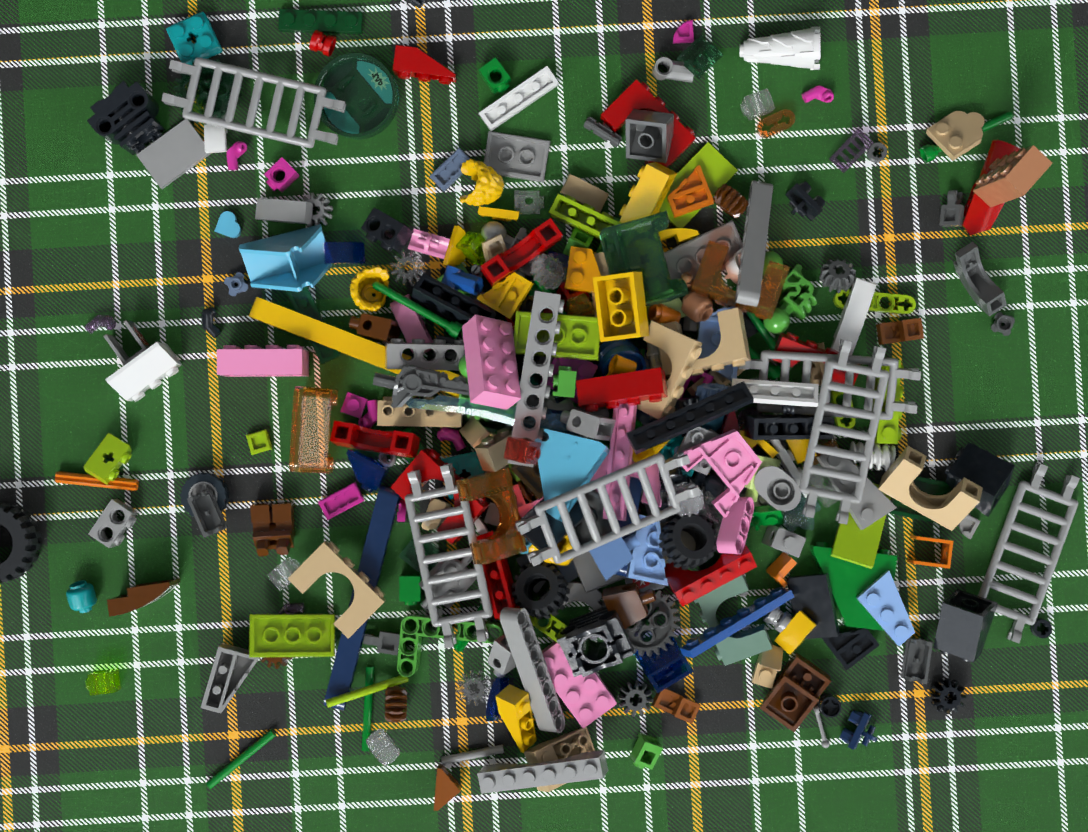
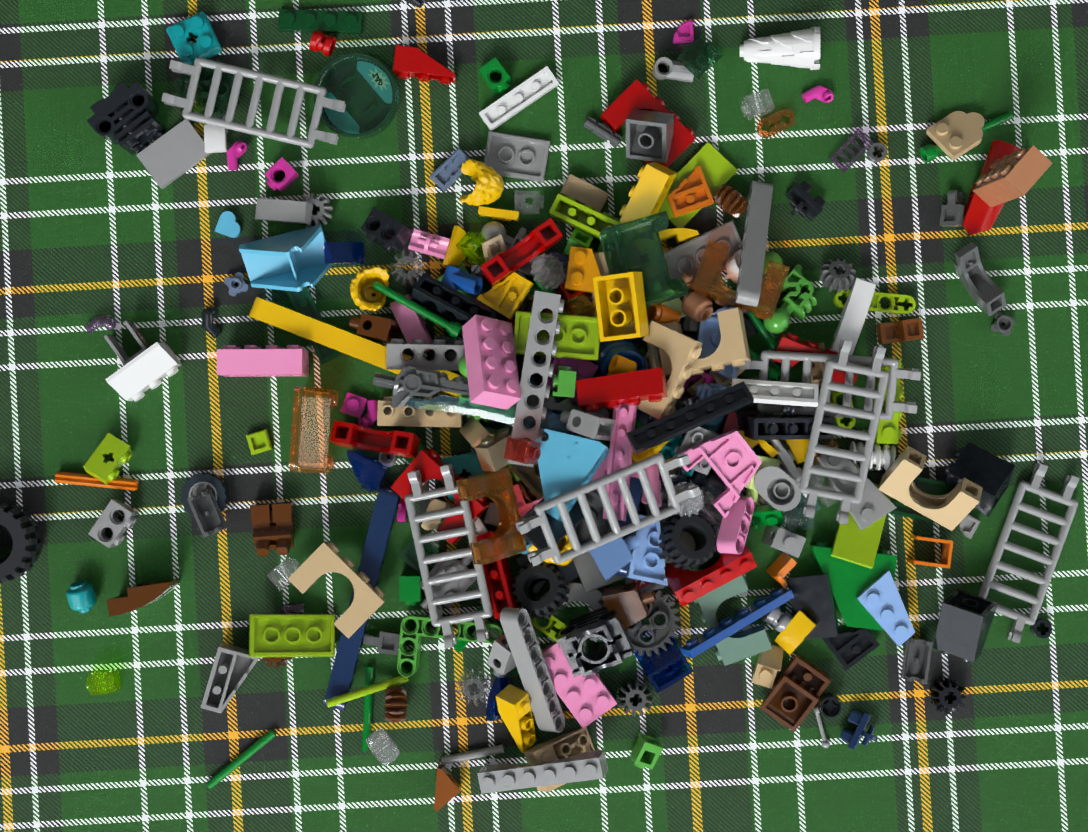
dark pink plate [318,482,365,520] -> none
dark pink arm [437,427,466,451] -> none
dark orange slope [651,686,701,724] -> none

